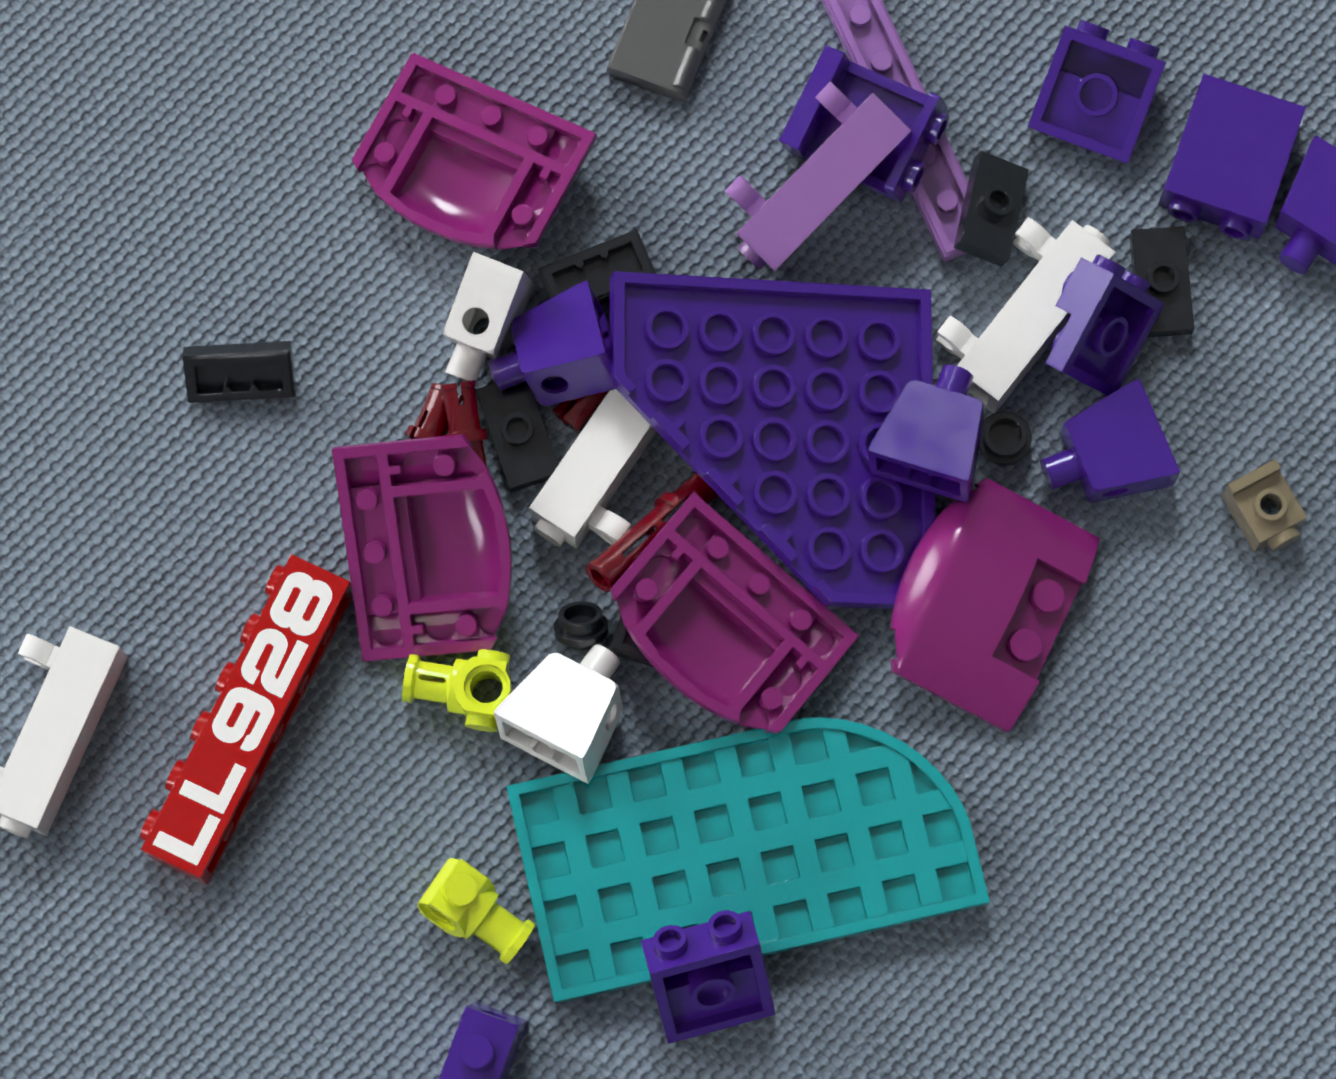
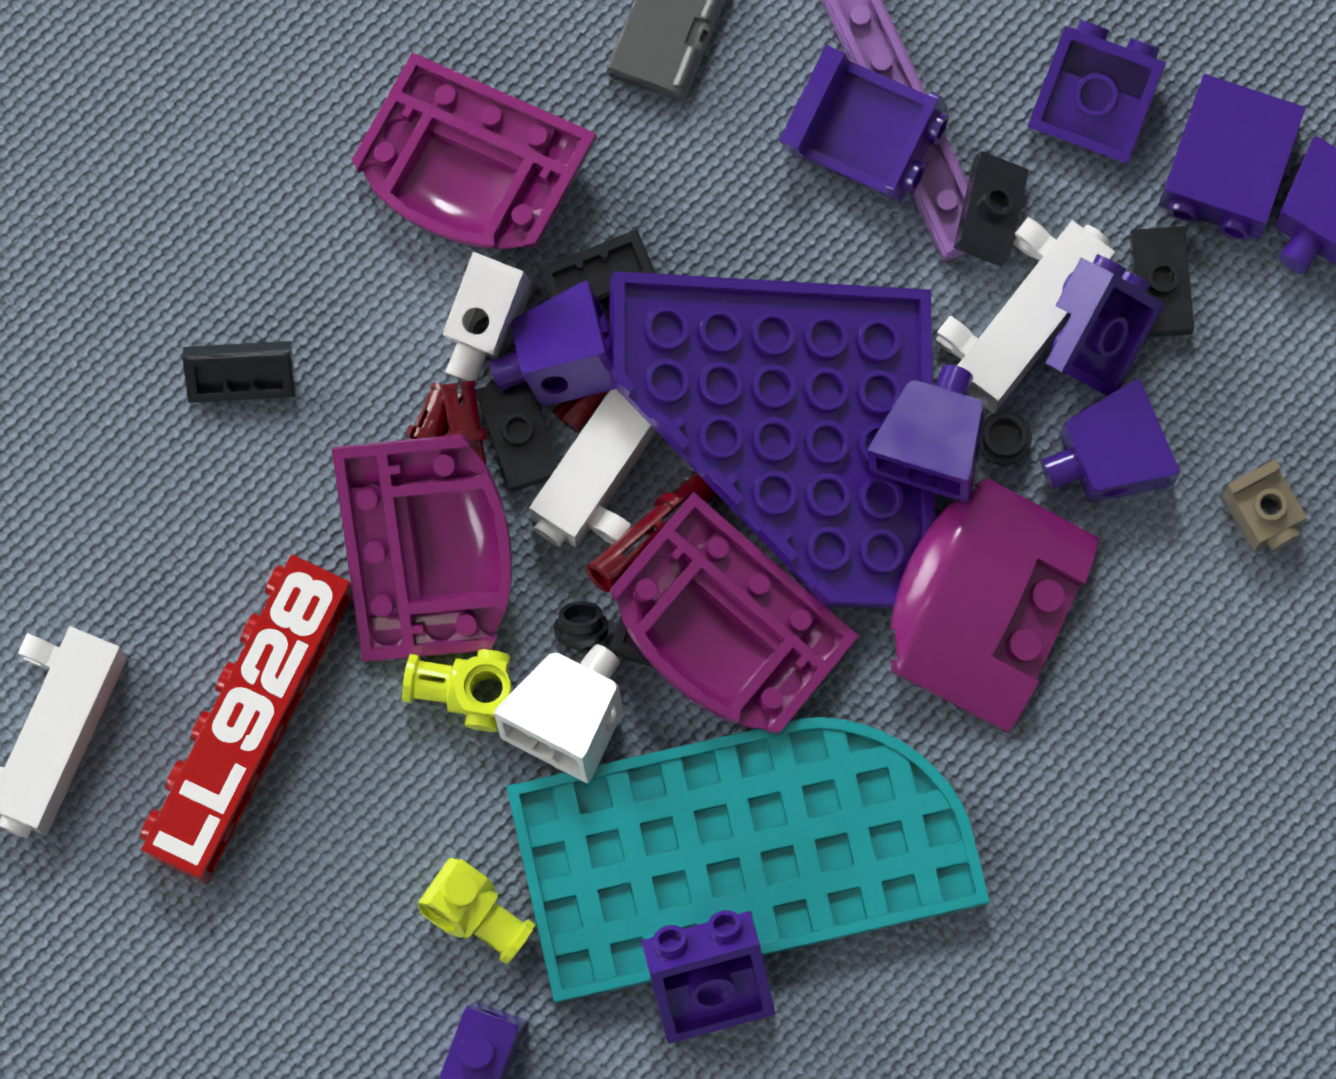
medium lavender brick [725,82,911,271] -> none

